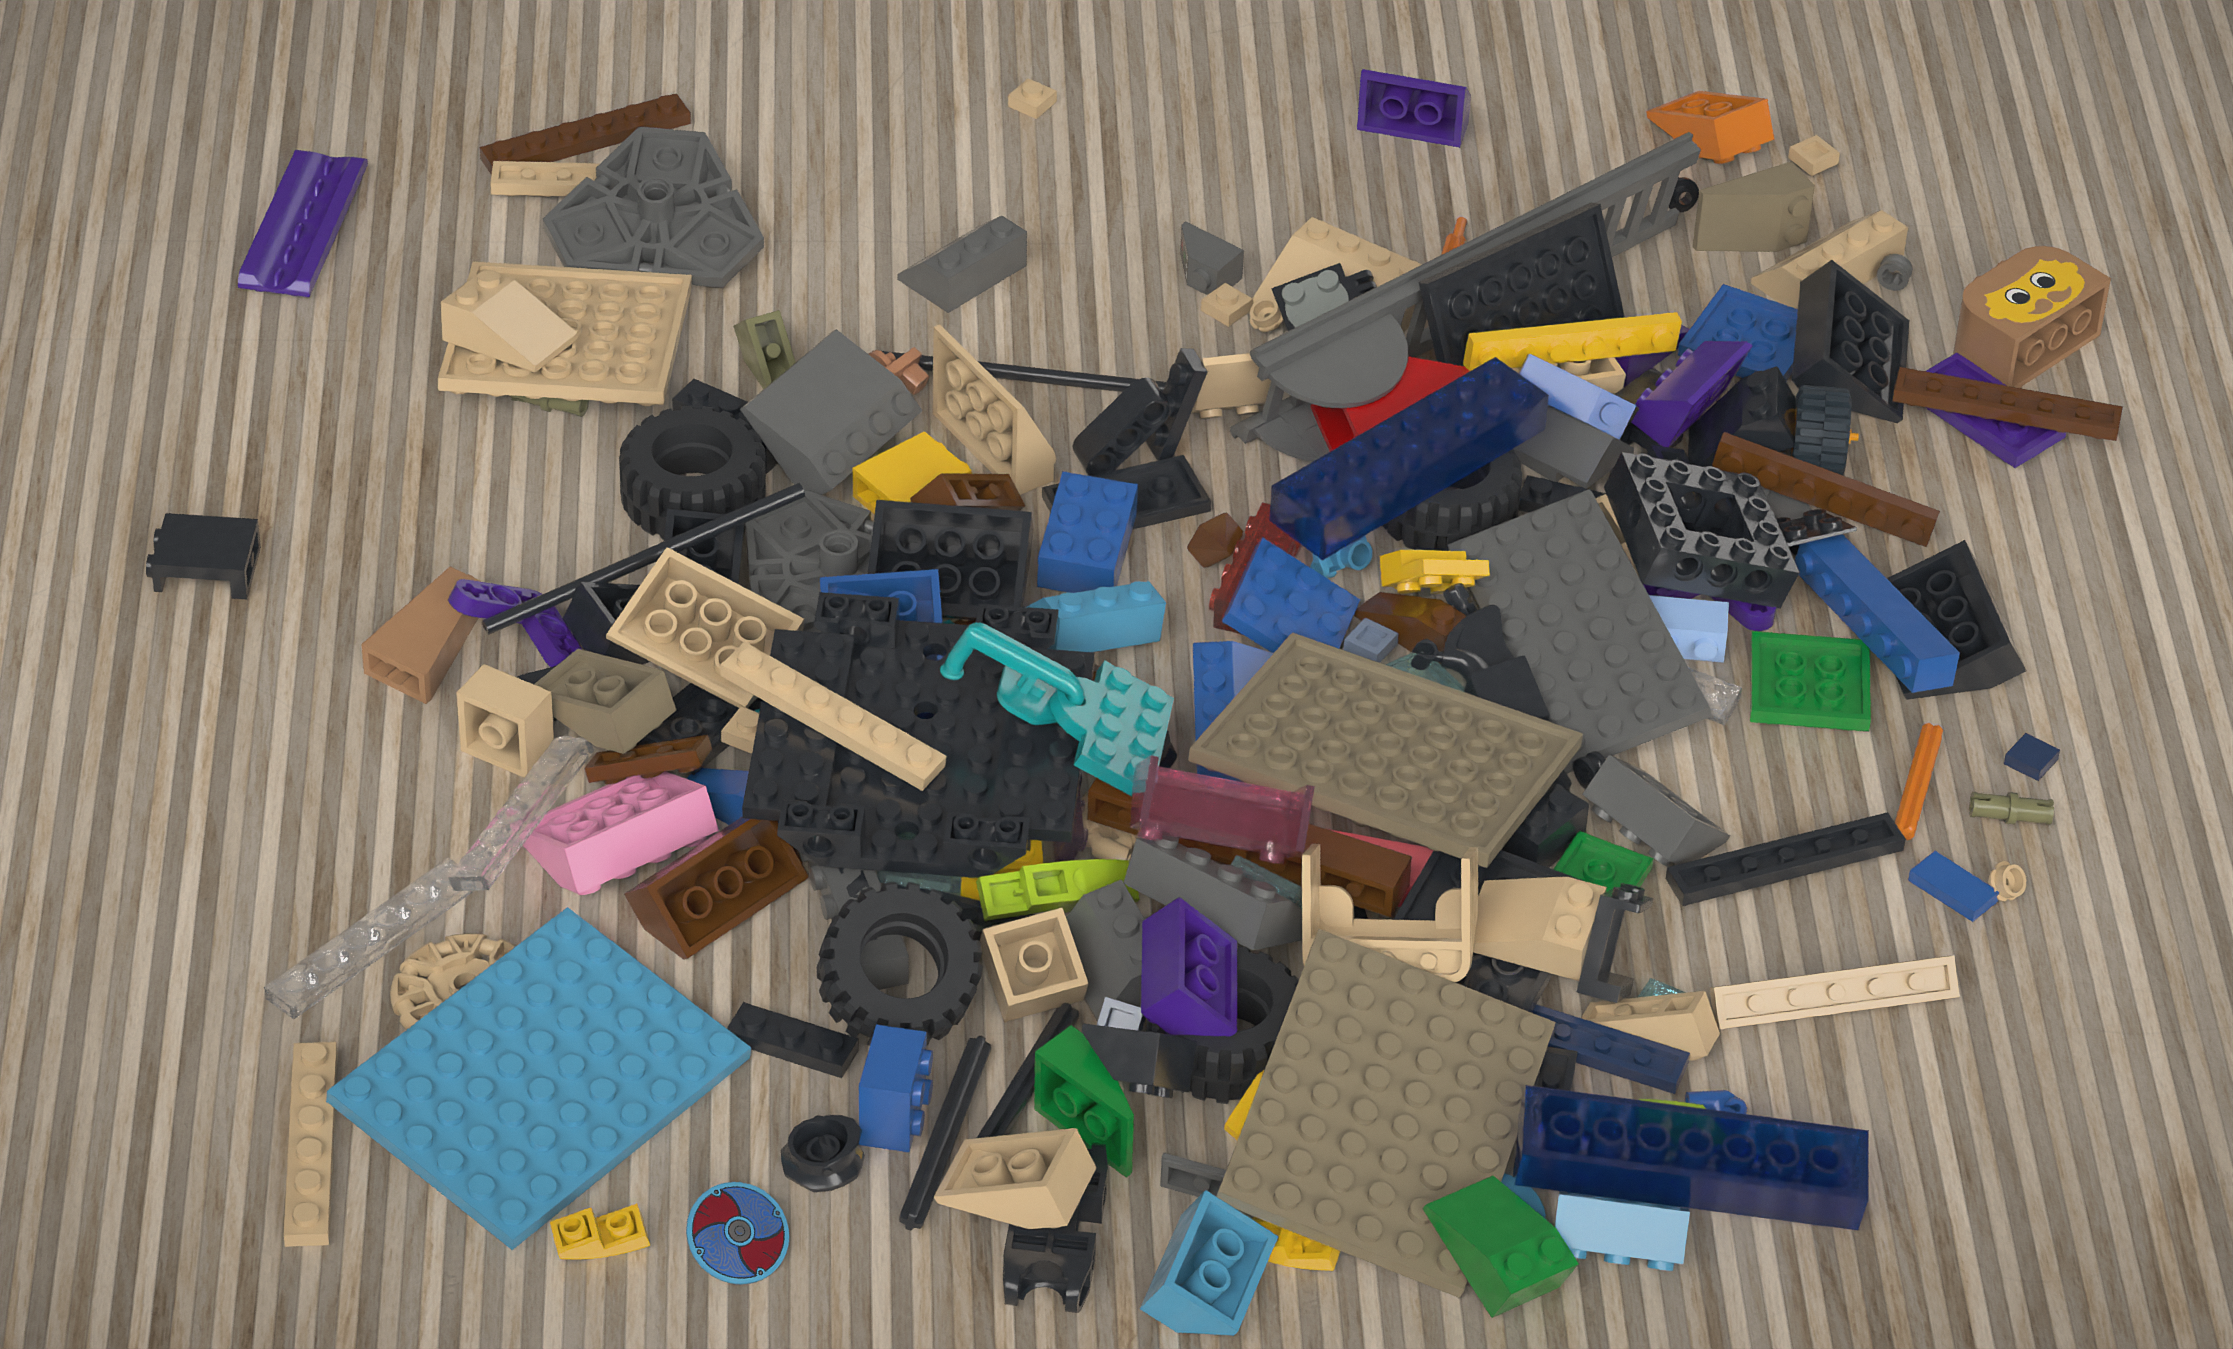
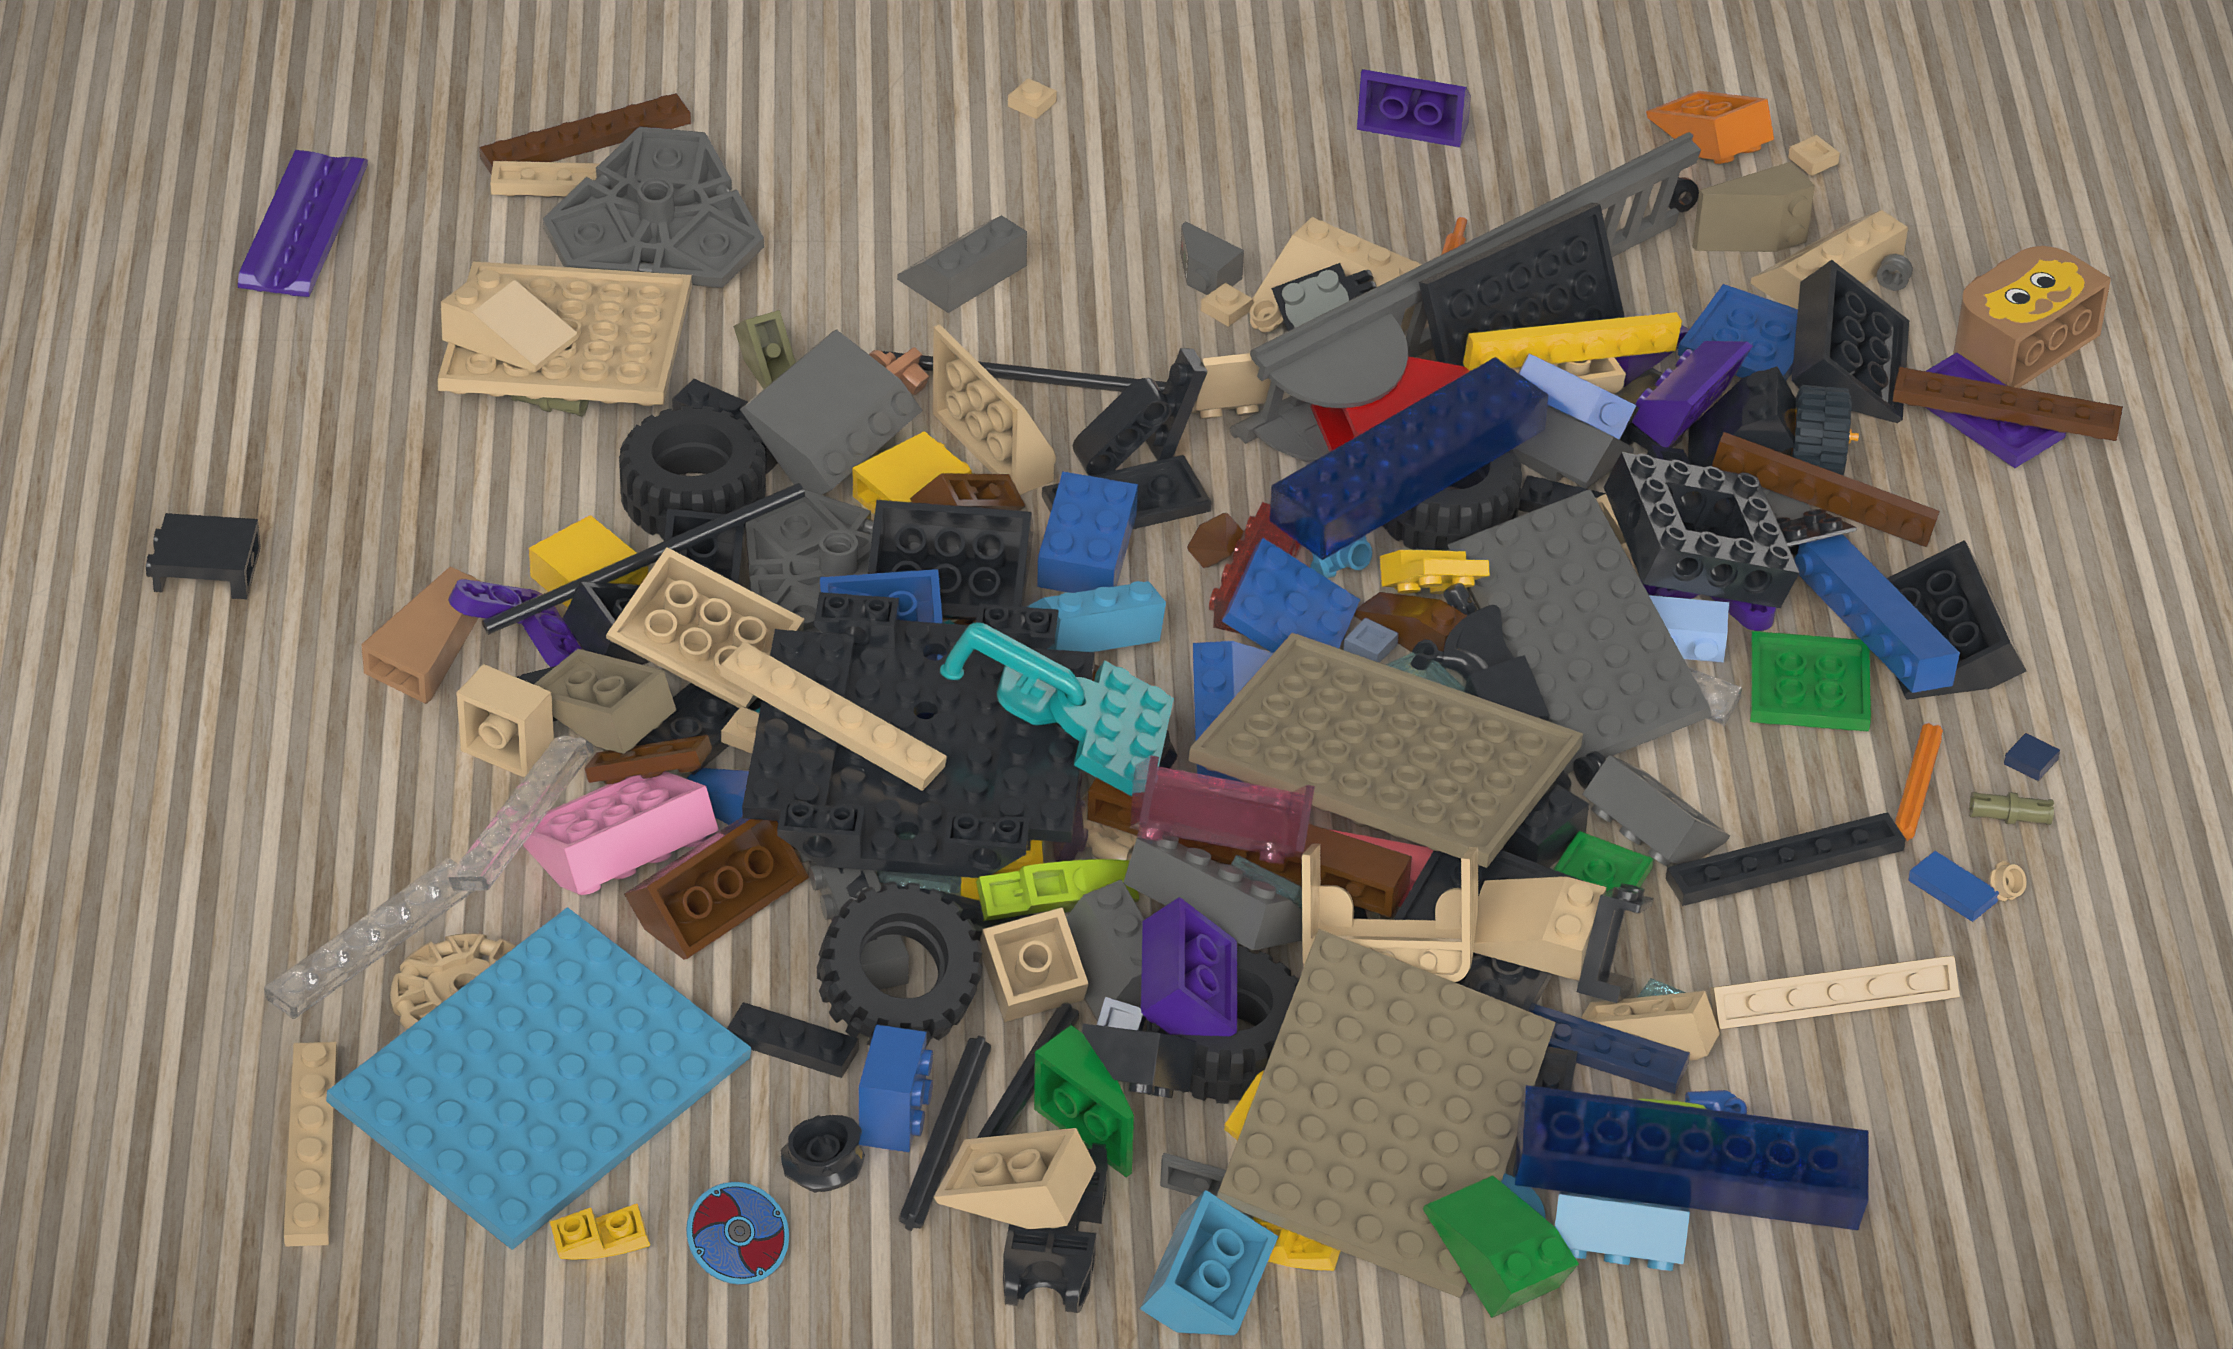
none -> yellow brick [529,515,649,608]

